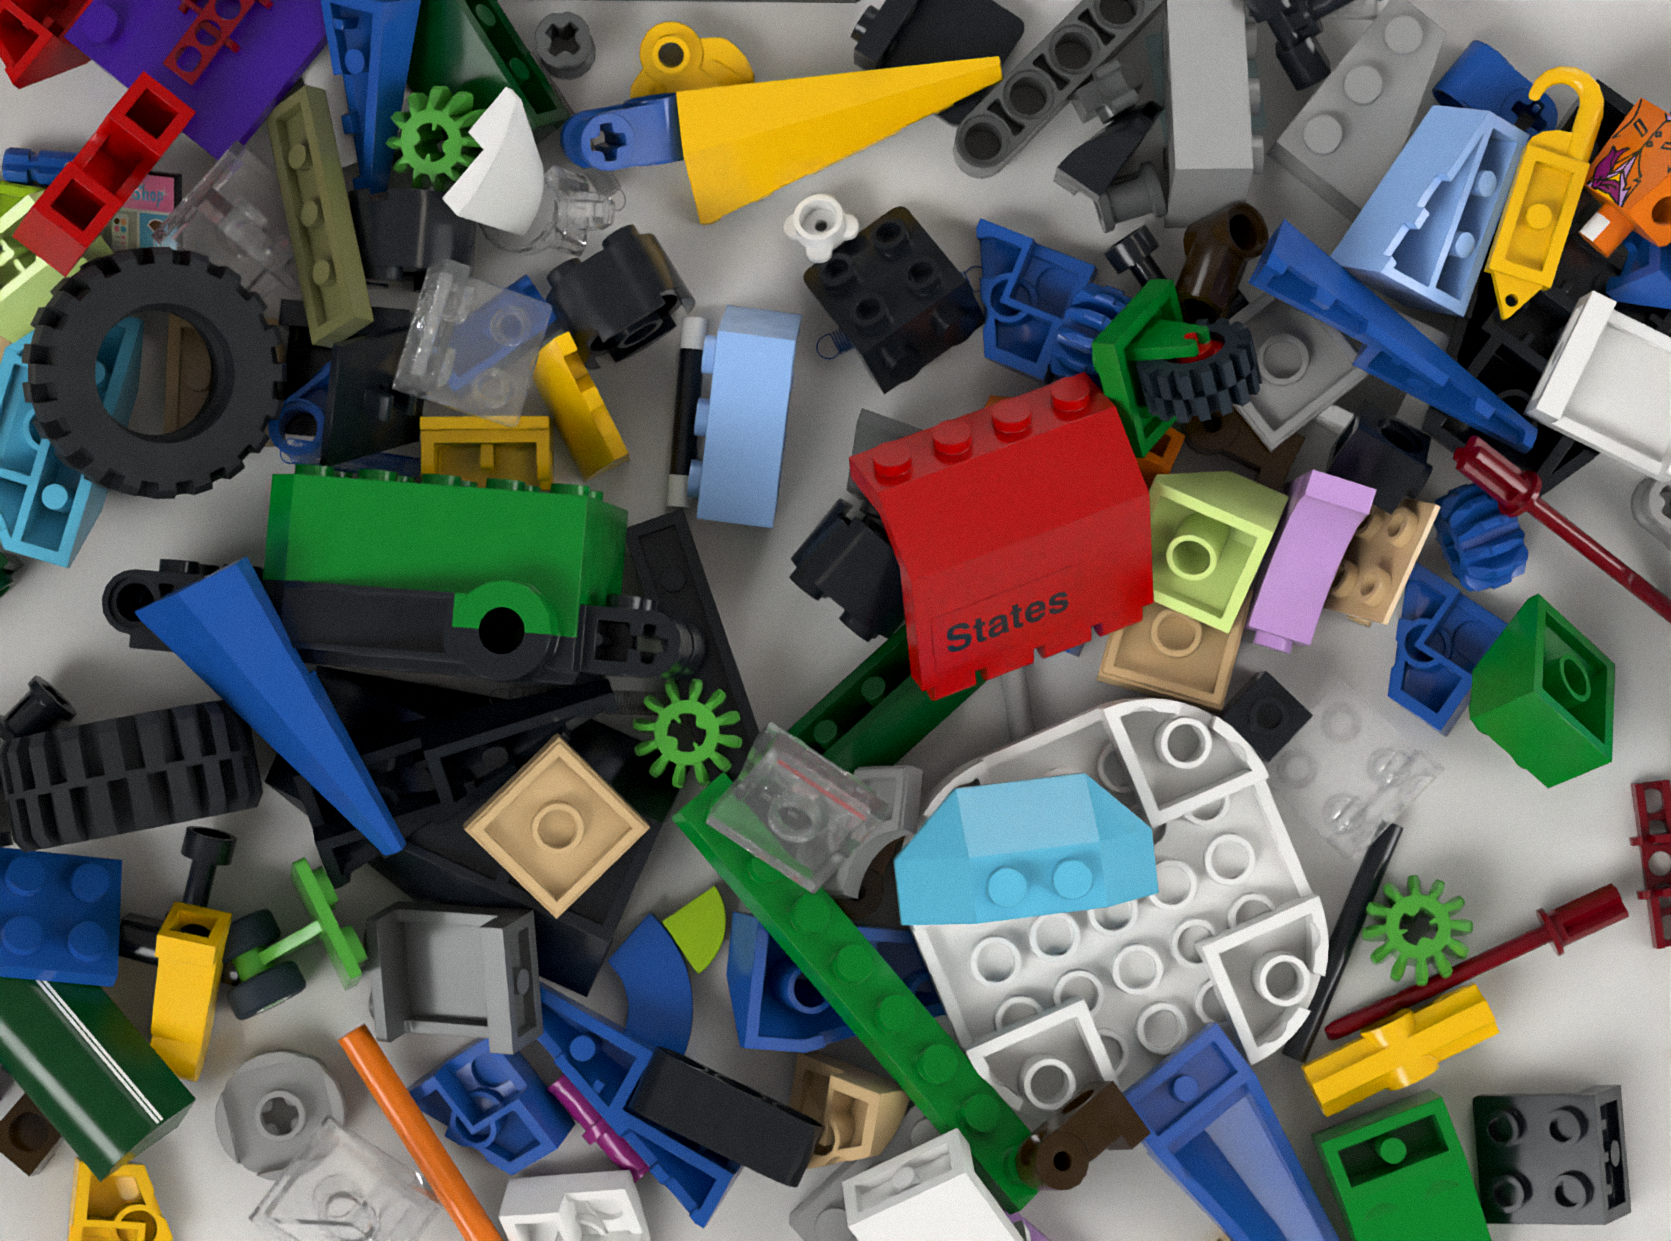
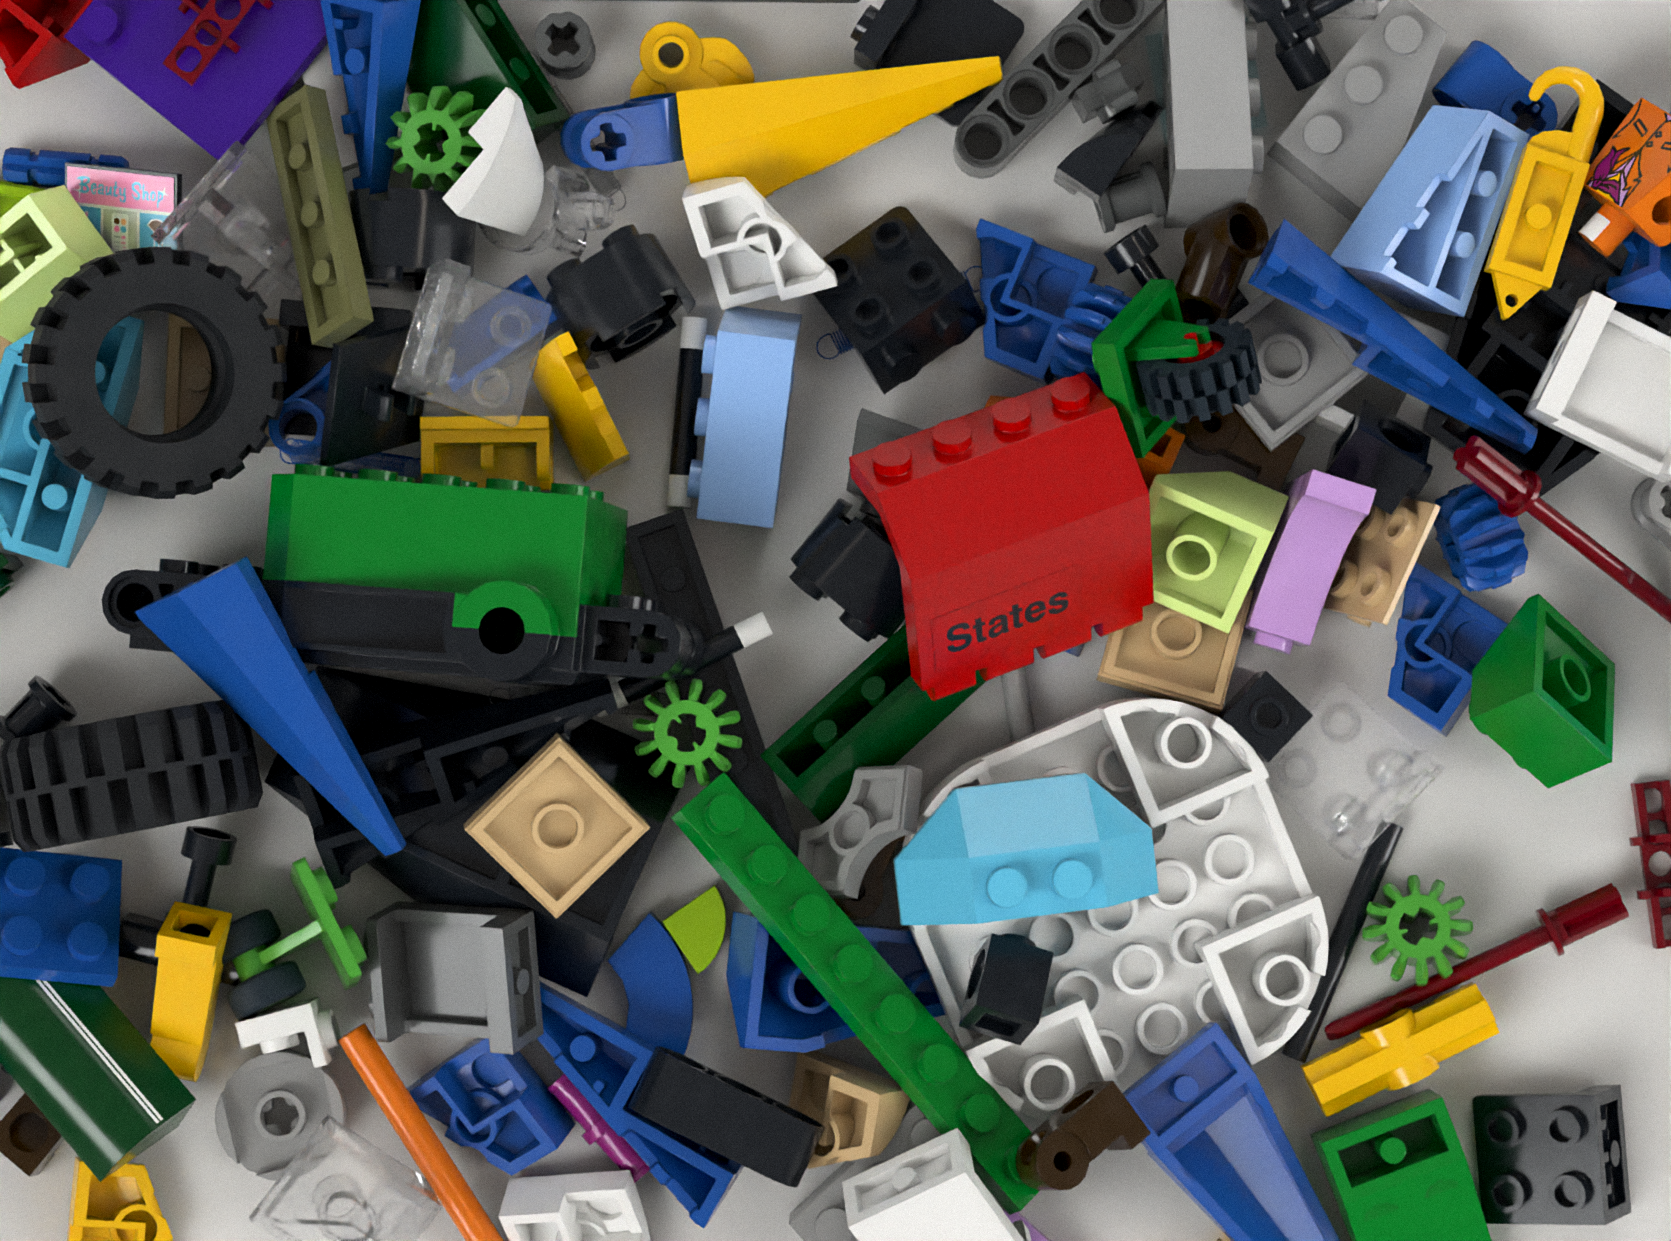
red arch [12,71,196,277] -> none
clear bracket [705,721,889,894] -> none
white plate [783,192,859,263] -> none
none -> white bracket [235,997,341,1068]
none -> black bar [597,611,773,718]
none -> white slope [682,177,838,310]
none -> black brick [959,933,1054,1045]

